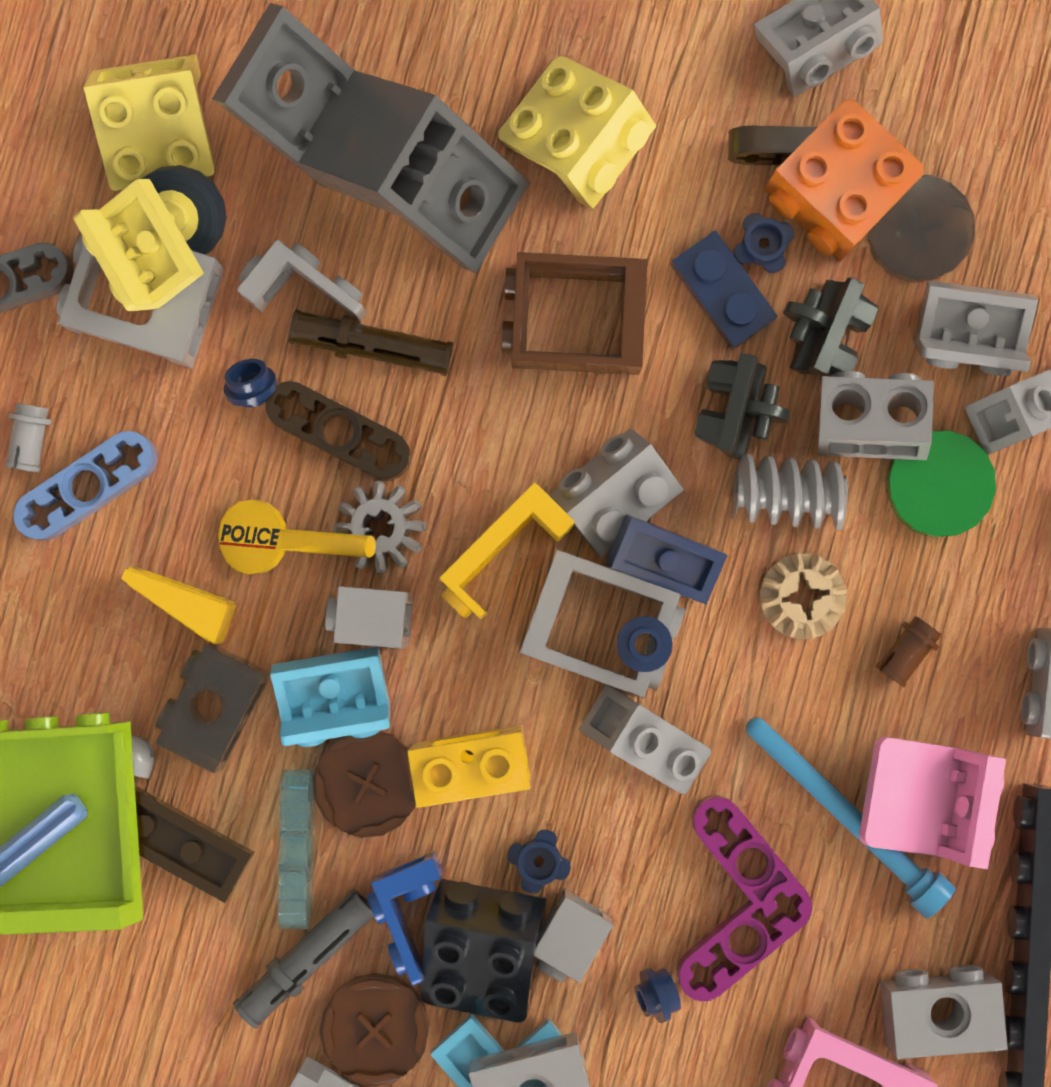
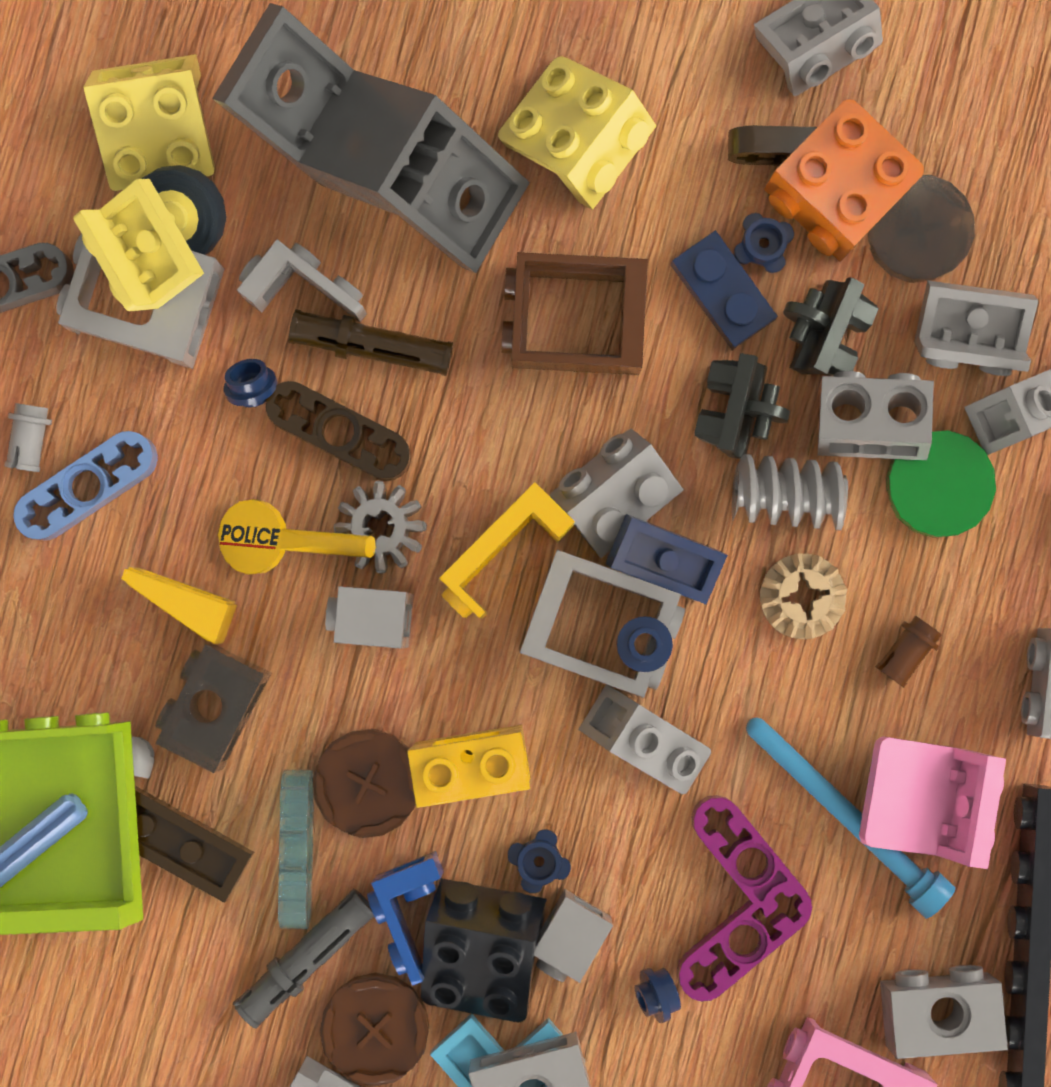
medium azure bracket [270,647,390,747] -> none

